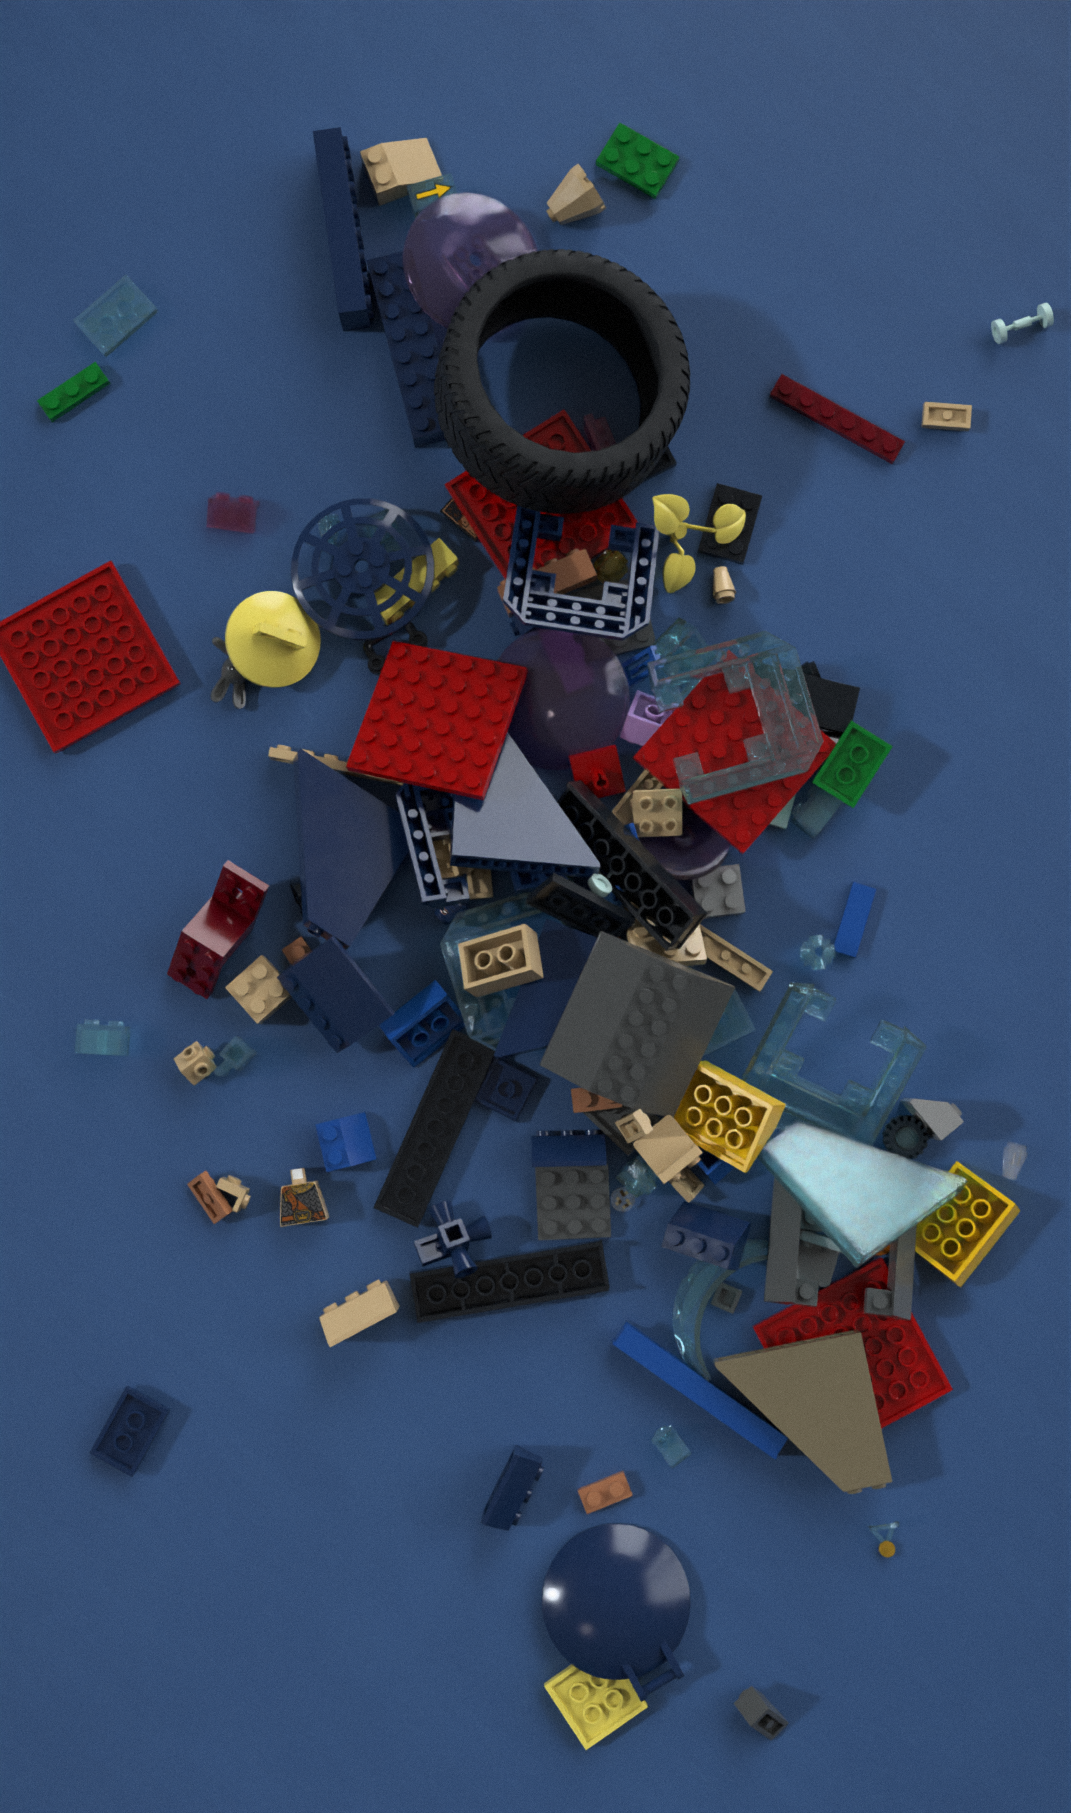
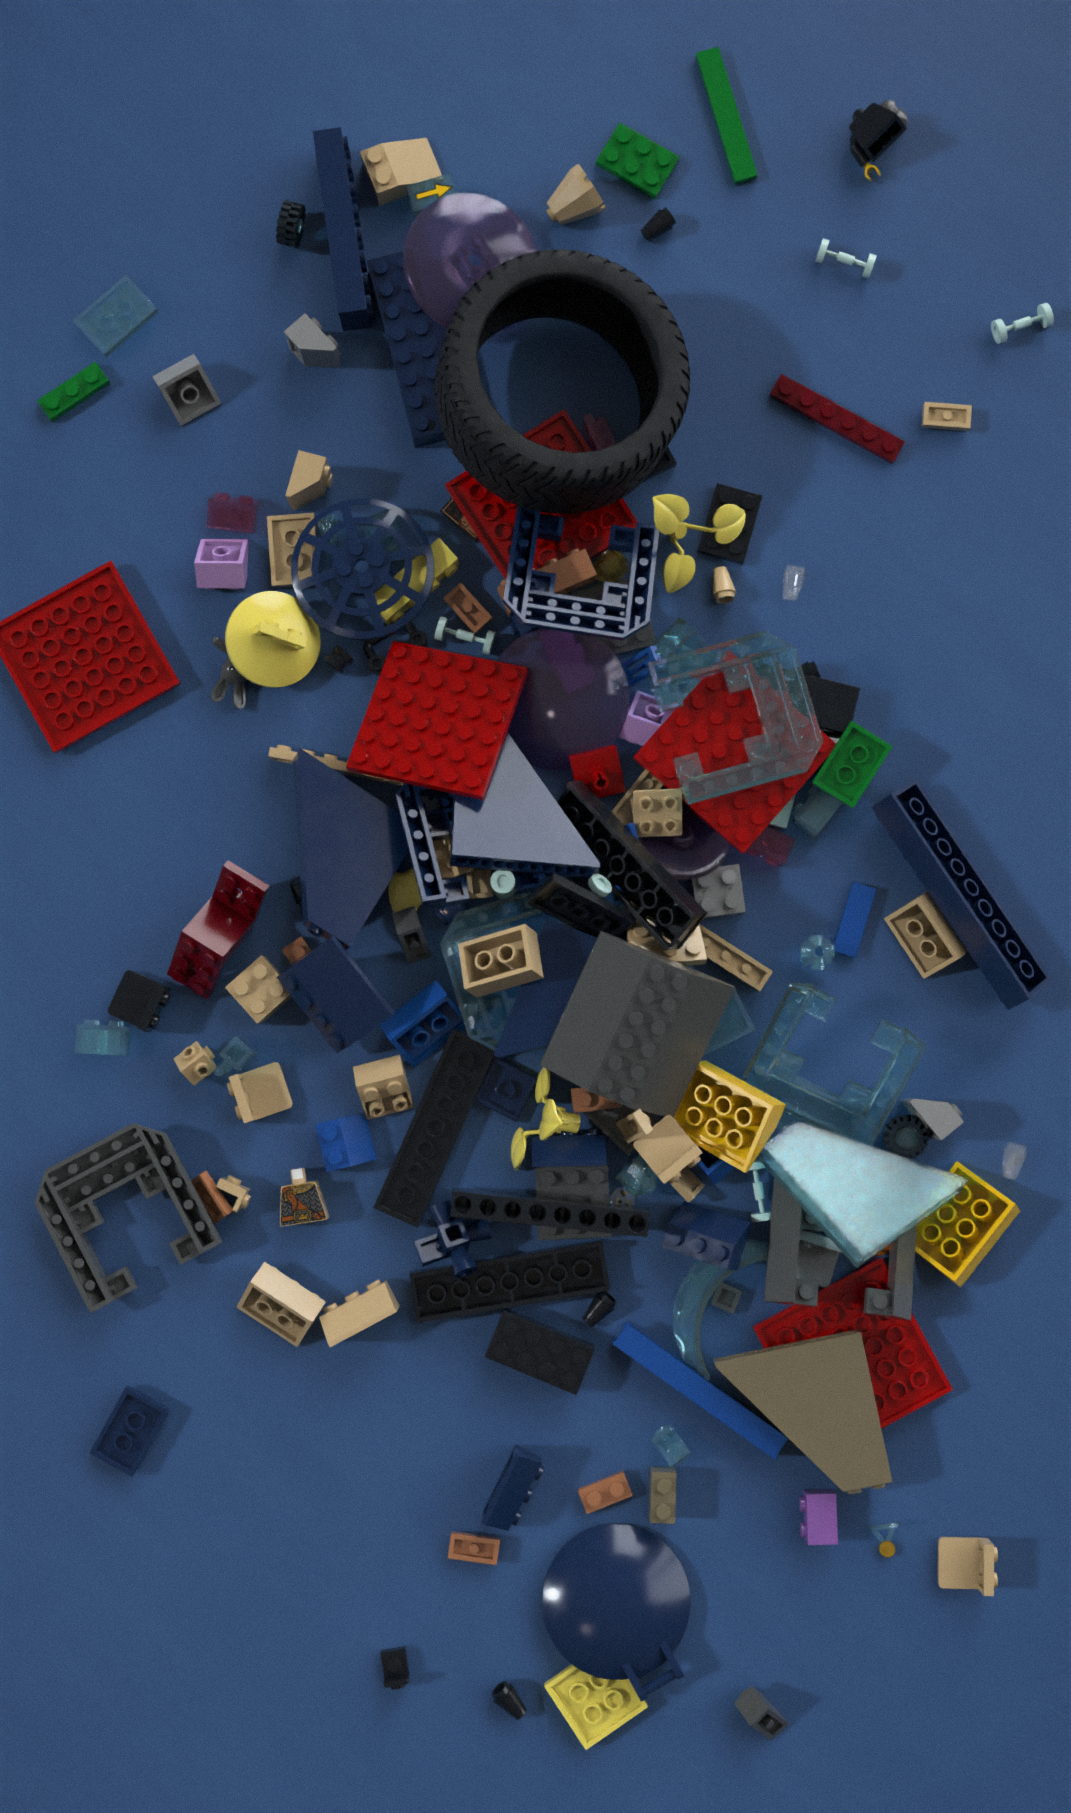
none -> dark grey slope [34,1123,222,1313]
none -> black bracket [108,970,171,1032]
none -> light grey slope [152,354,221,426]
none -> lavender slope [194,539,248,590]
none -> tan bracket [227,1062,293,1123]
none -> tan slope [236,1262,326,1347]
none -> tan plate [267,512,317,588]
none -> black wheel [276,200,306,248]
none -> light grey slope [284,313,342,368]
none -> tan slope [285,450,334,510]
none -> black wheel [324,644,354,675]
none -> tan slope [353,1055,414,1120]
none -> black bracket [380,1646,410,1690]
none -> light yellow arm [388,867,422,913]
none -> dark grey slope [392,906,432,964]
none -> light aqua wheel [434,616,496,655]
none -> nougat plate [443,583,493,635]
none -> nougat plate [448,1531,500,1565]
none -> black tile [450,1187,651,1237]
none -> black brick [485,1308,595,1395]
none -> light aqua wheel [490,870,515,899]
none -> black cone [491,1681,527,1720]
none -> light yellow plant [511,1067,581,1171]
none -> black cone [582,1291,617,1327]
none -> black cone [640,207,676,242]
none -> dark tan brick [648,1466,677,1524]
none -> green tile [696,47,758,185]
none -> clear pink bracket [744,826,795,868]
none -> light aqua wheel [748,1160,771,1222]
none -> clear cone [783,565,807,601]
none -> medium lavender brick [799,1488,838,1545]
none -> light aqua wheel [815,238,877,279]
none -> black torso [849,100,908,182]
none -> dark blue brick [871,778,1052,1010]
none -> tan slope [884,891,968,979]
none -> tan bracket [938,1537,998,1596]

